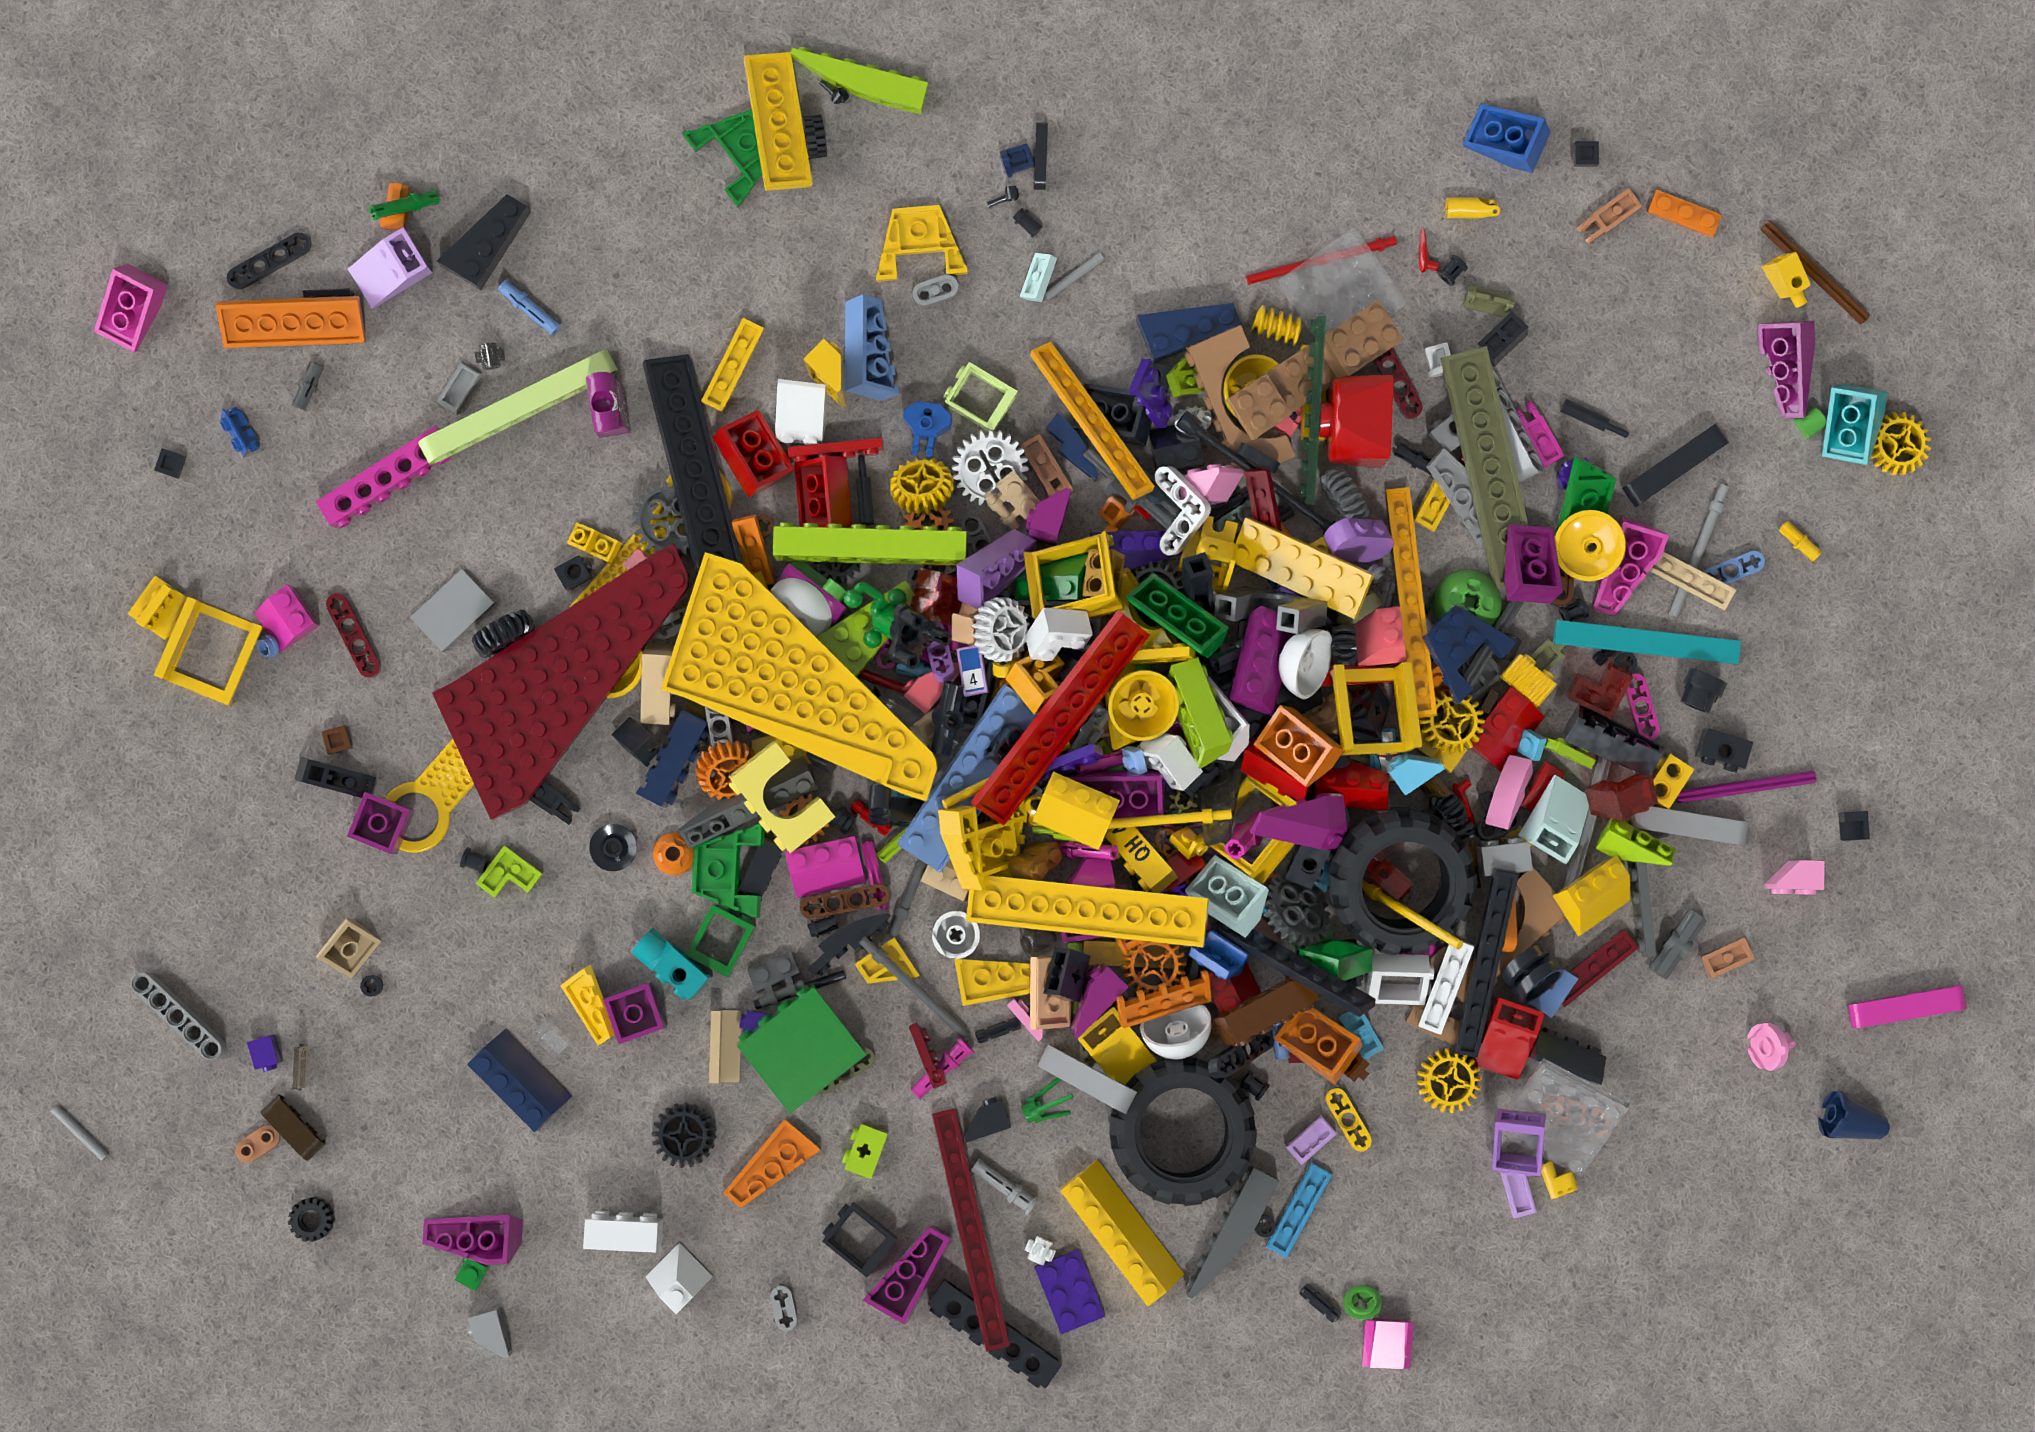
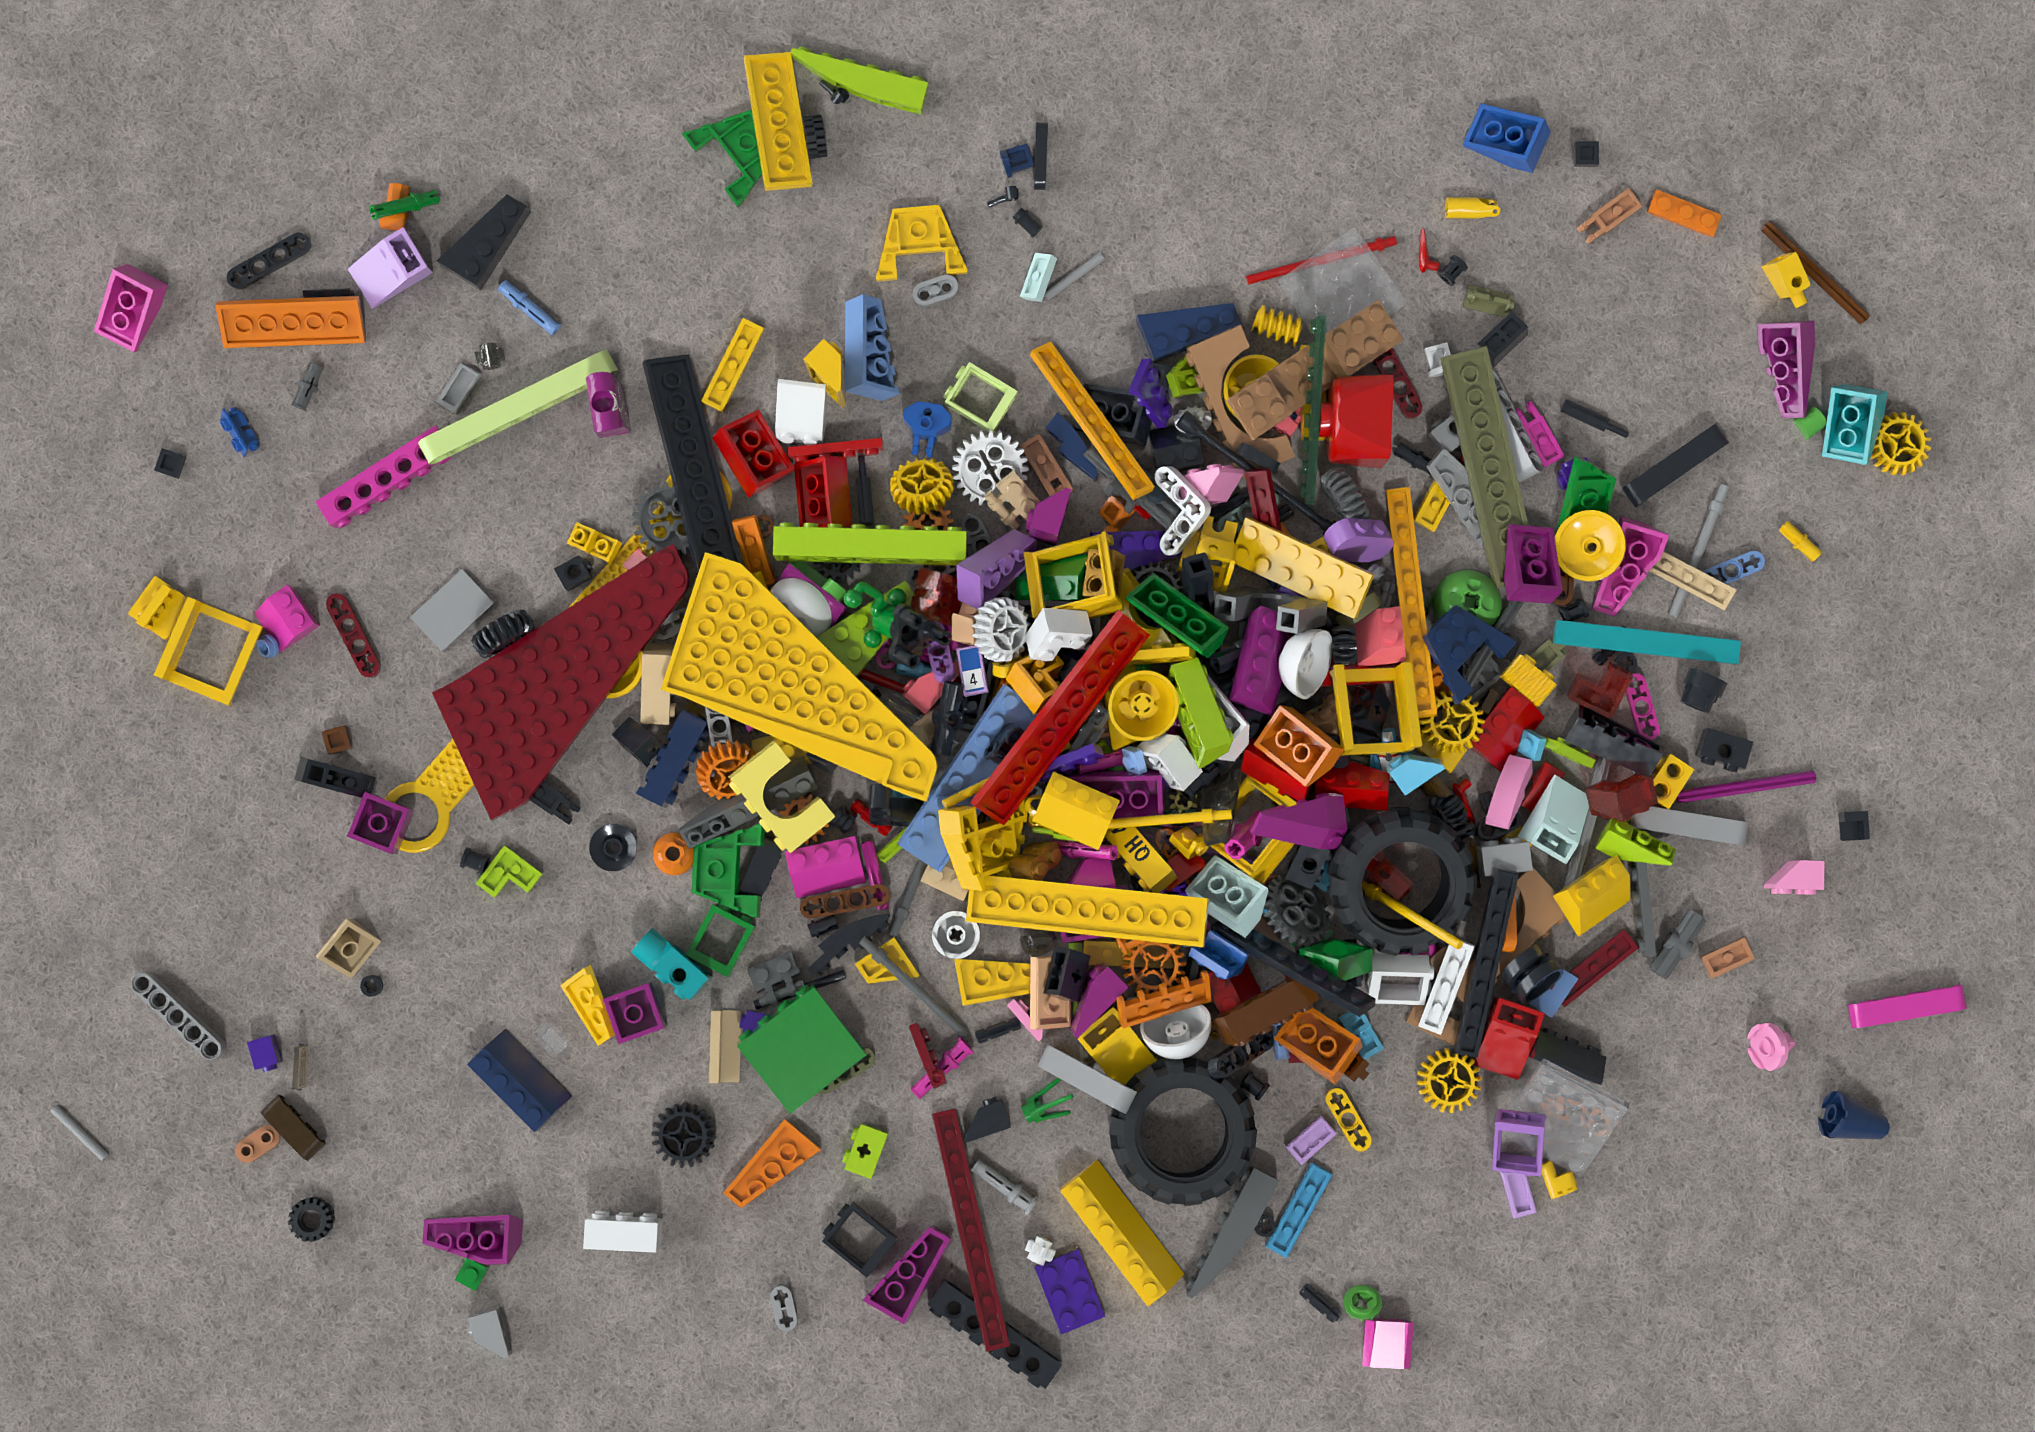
white slope [646,1242,713,1314] -> none

